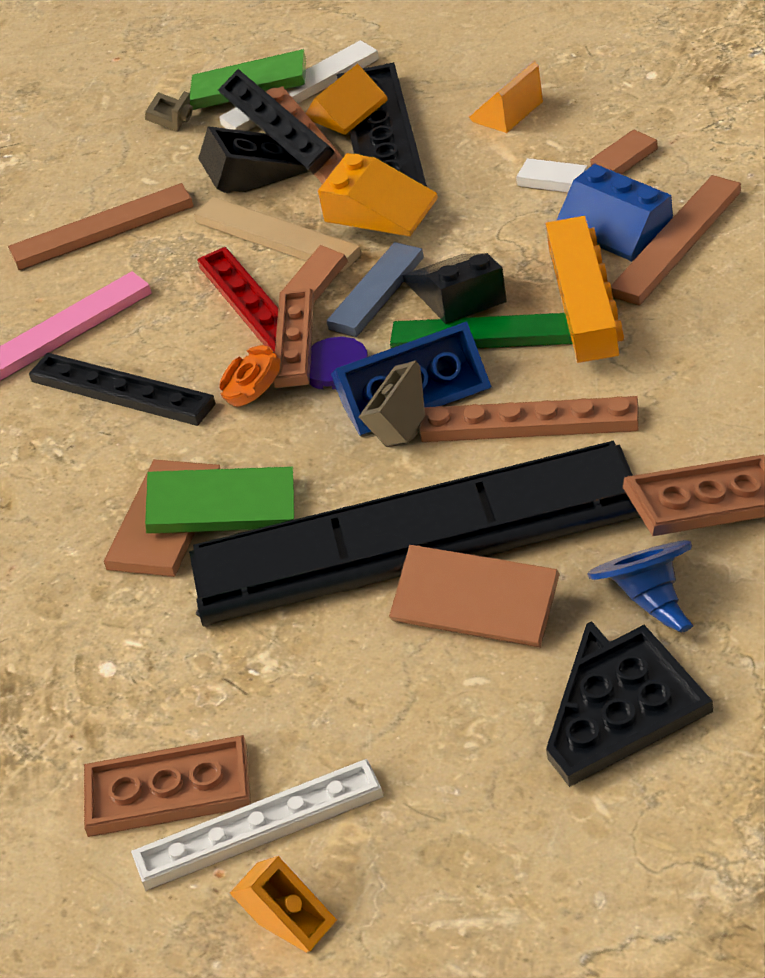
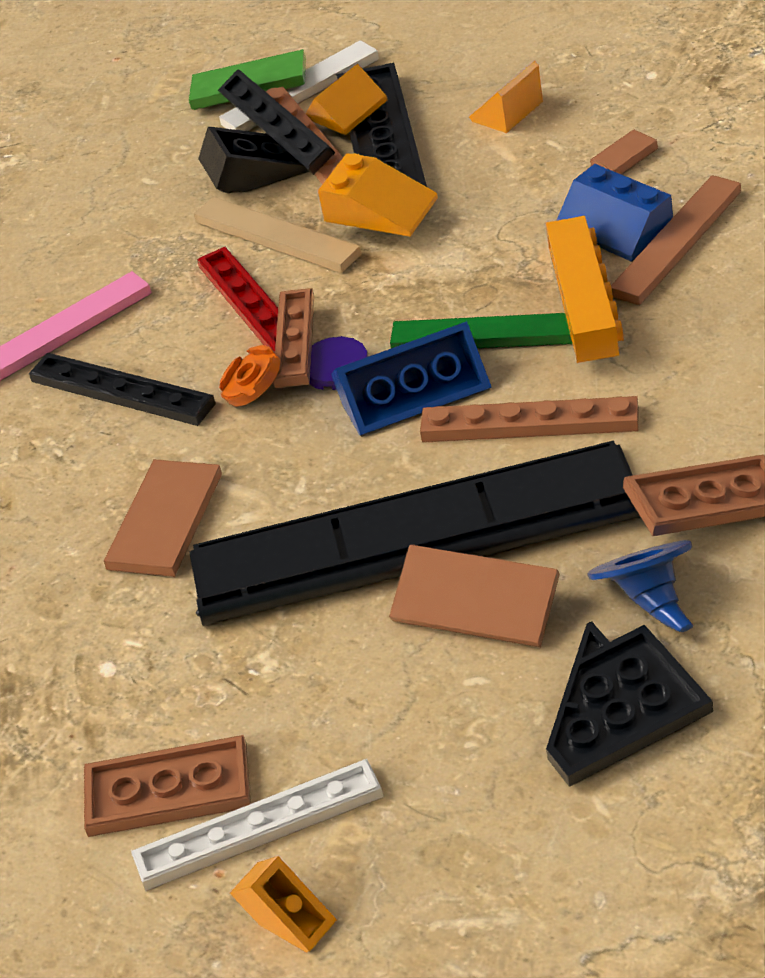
nougat tile [8,183,194,270] -> none
dark tan bracket [145,91,193,132] -> none
bright green tile [145,467,294,533] -> none
nougat tile [282,245,348,303] -> none
sand blue tile [326,242,424,337] -> none
dark tan slope [359,361,425,446] -> none
black slope [403,253,507,324] -> none
white tile [516,158,587,192] -> none

